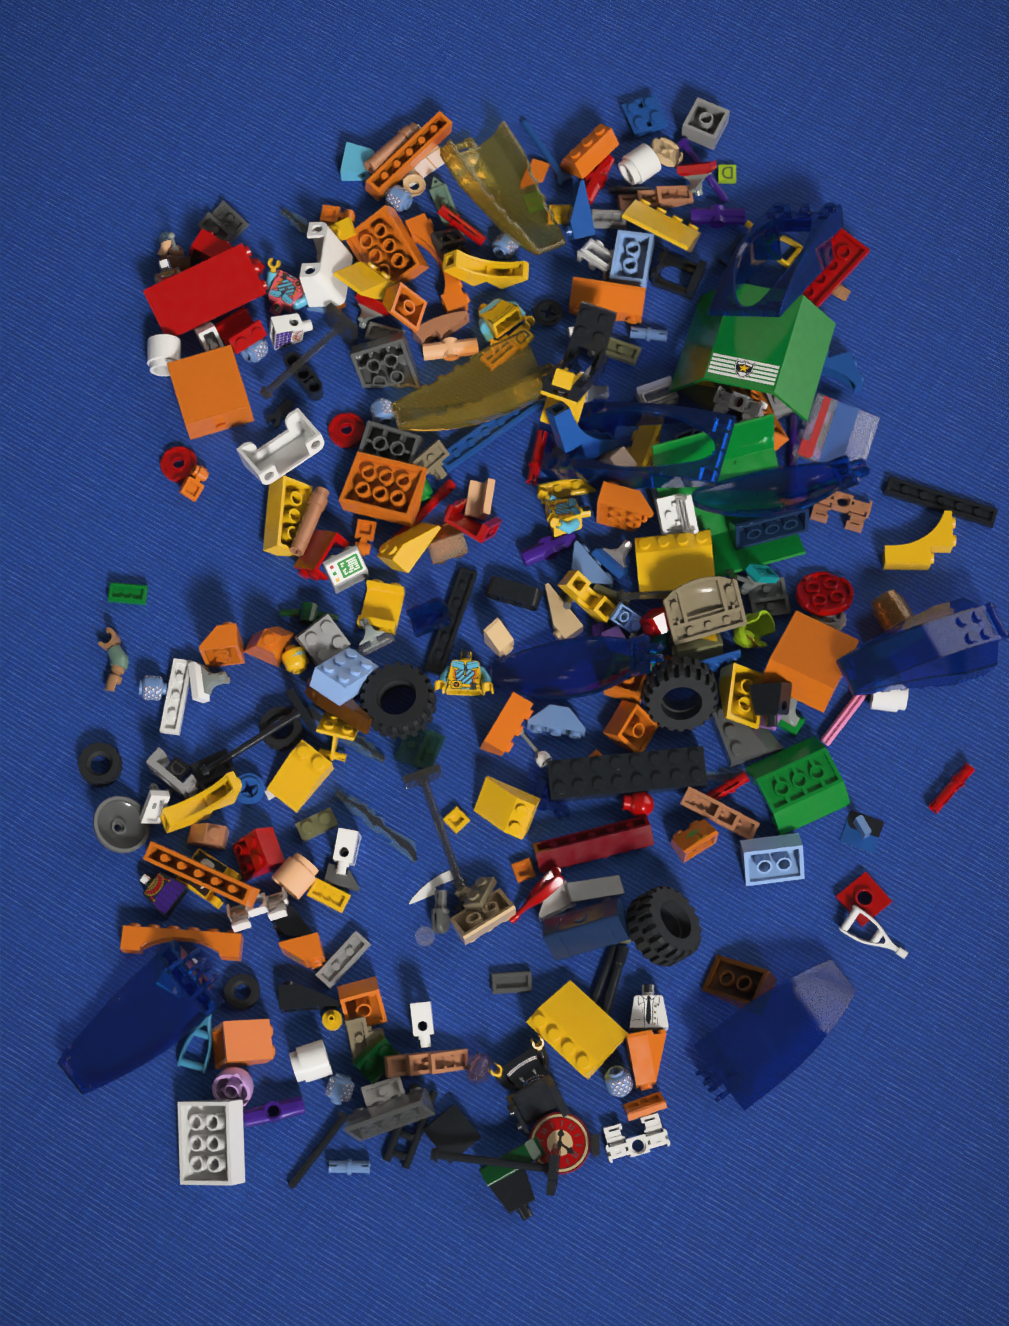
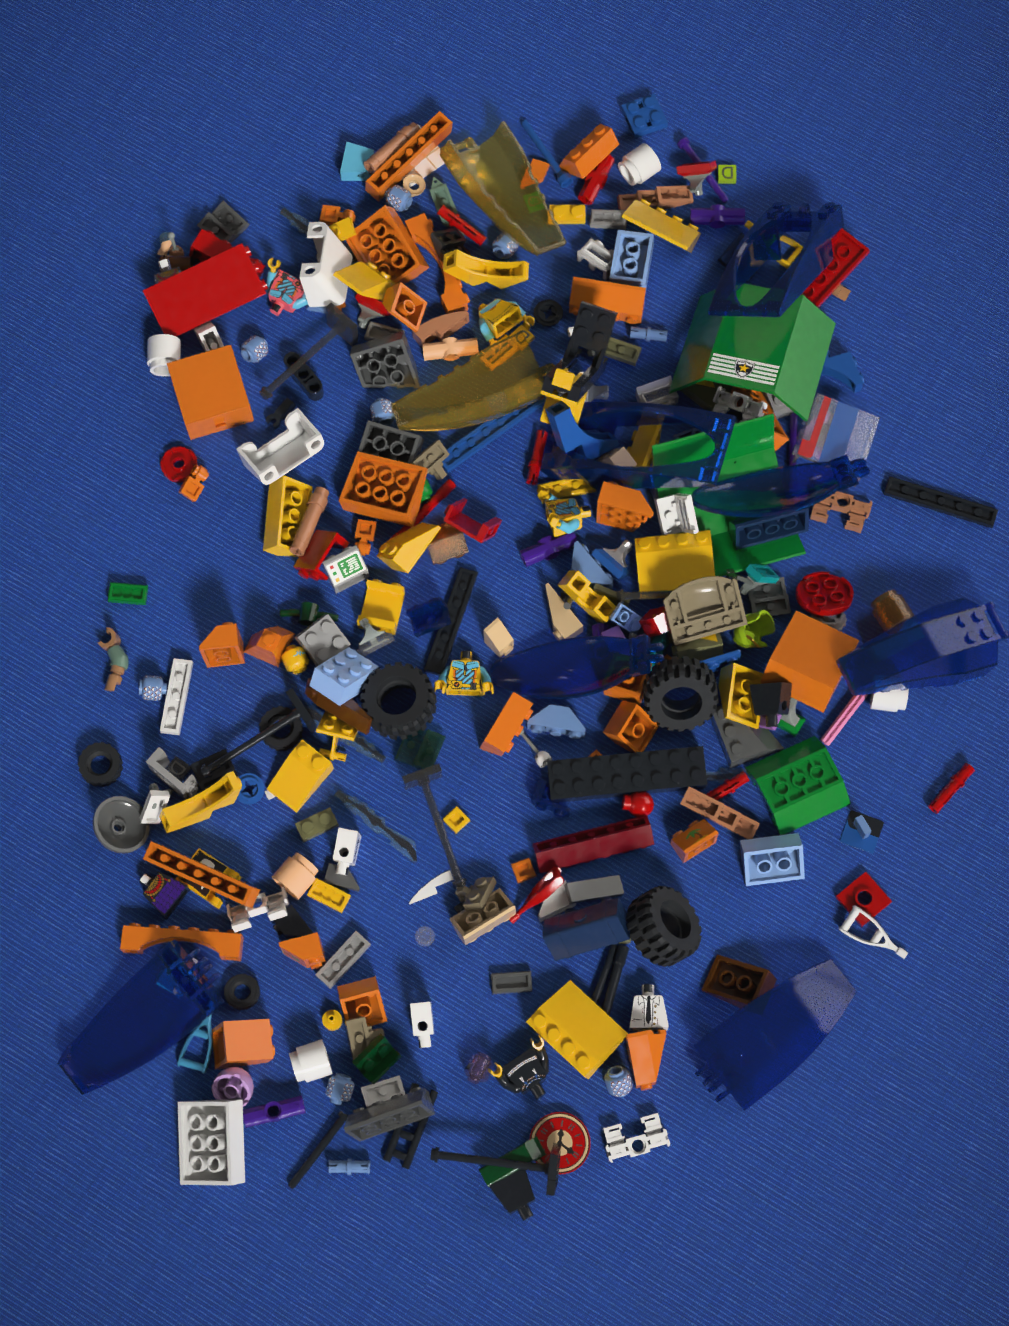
nougat slope [187,823,229,851] -> none
piece [188,661,230,703] -> none
red panel [214,307,267,354] -> none
red slope [232,827,285,881] -> none
white torso [269,313,313,350] -> none
black slope [278,981,341,1013] -> none
red tile [328,412,365,449] -> none
nougat slope [384,1048,469,1078] -> none
black slope [423,1103,481,1164] -> none
dark grey arm [431,890,450,934] -> none
light nougat panel [464,478,495,521] -> none
yellow slope [473,776,541,840] -> none
black beam [485,576,543,611] -> none
black panel [506,1074,570,1137] -> none
blue slope [564,180,595,240] -> none
clear smoke tile [591,1134,600,1158] -> none
black piece [608,185,650,195] -> none
orange plate [622,1092,667,1121] -> none
tan tile [649,137,683,167] -> none
black panel [650,247,707,300] -> none
light grey brick [681,97,730,150] -> none
yellow arch [882,511,956,570] -> none

